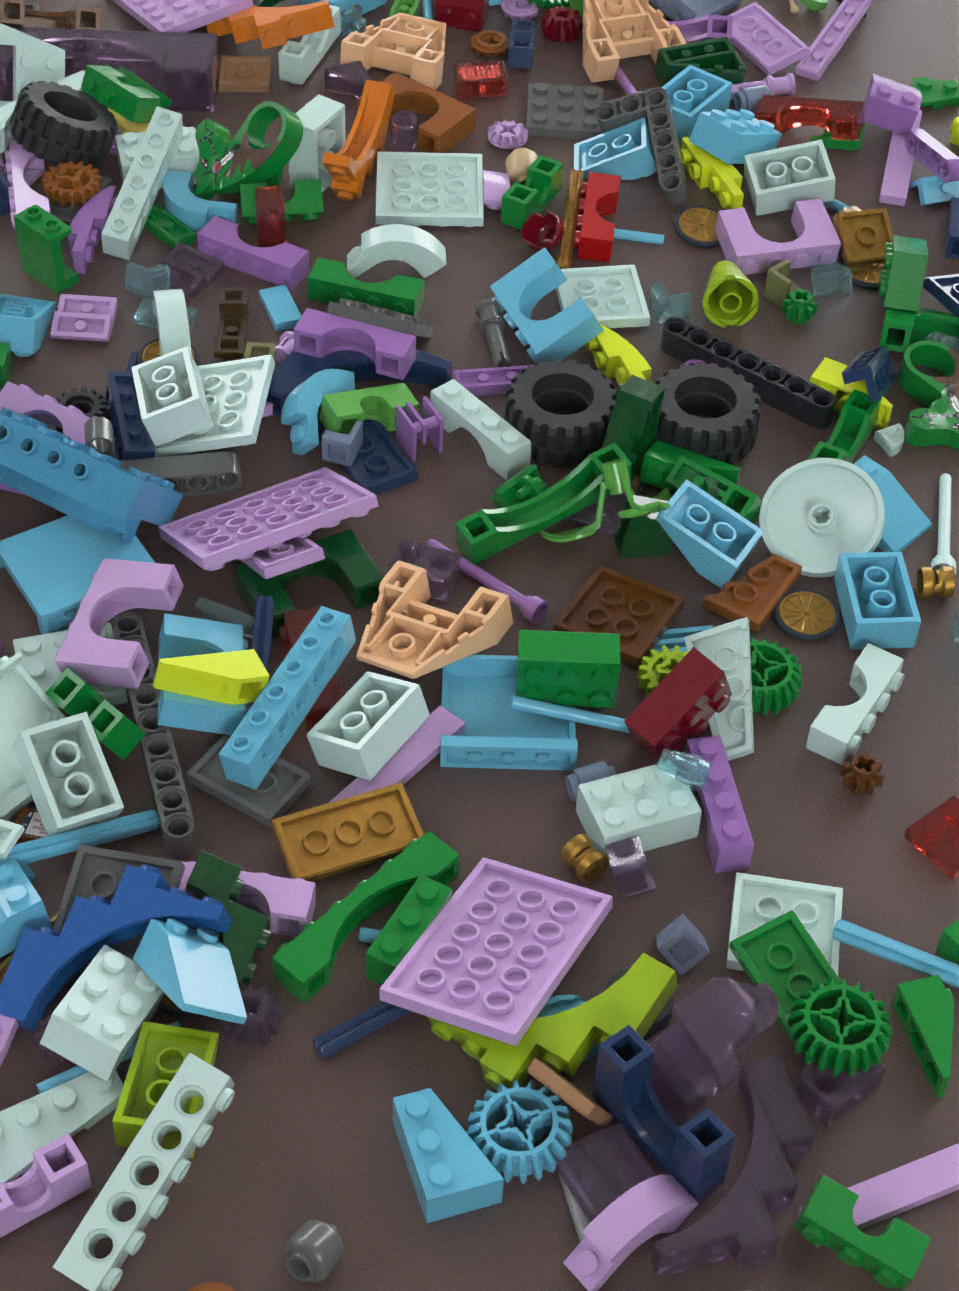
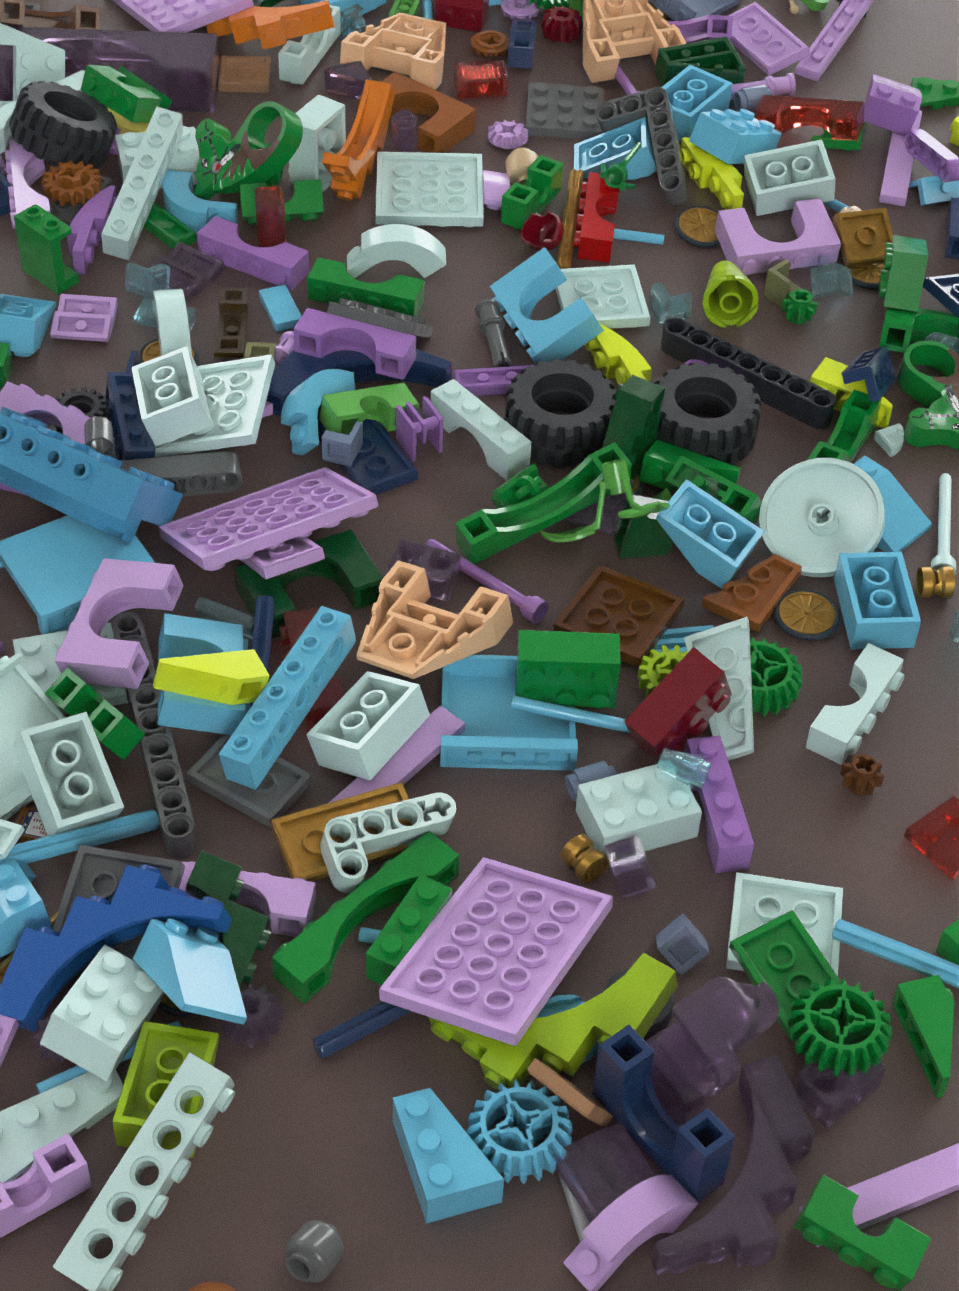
none -> light aqua beam [320,792,457,893]
none -> green plant [600,142,642,191]

